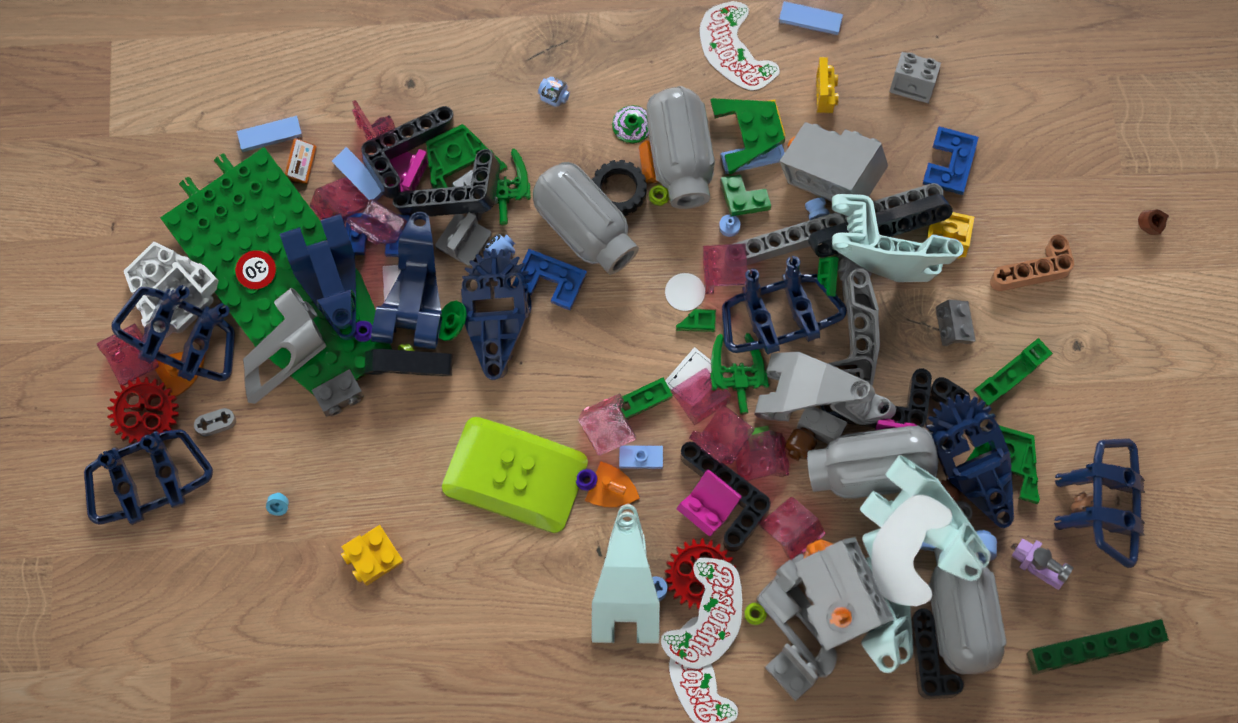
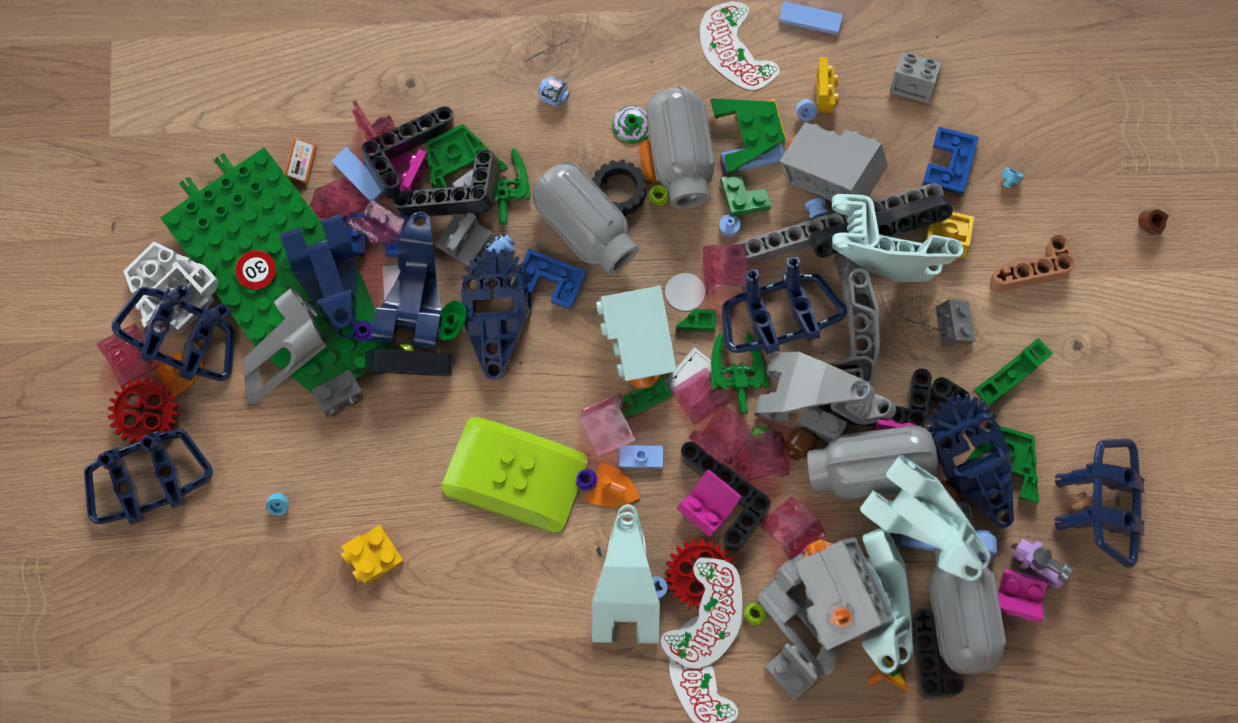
light grey beam [194,408,236,437] -> none
light blue tile [237,116,302,152] -> none
green tile [818,257,839,297] -> none
white sticker [871,495,952,606] -> none
dark green brick [1027,619,1169,675] -> none
none -> light aqua piece [596,285,677,389]
none -> light blue tile [796,99,817,121]
none -> shield [868,655,908,691]
none -> dark pink bracket [997,568,1048,622]
none -> medium azure tile [1001,167,1024,189]

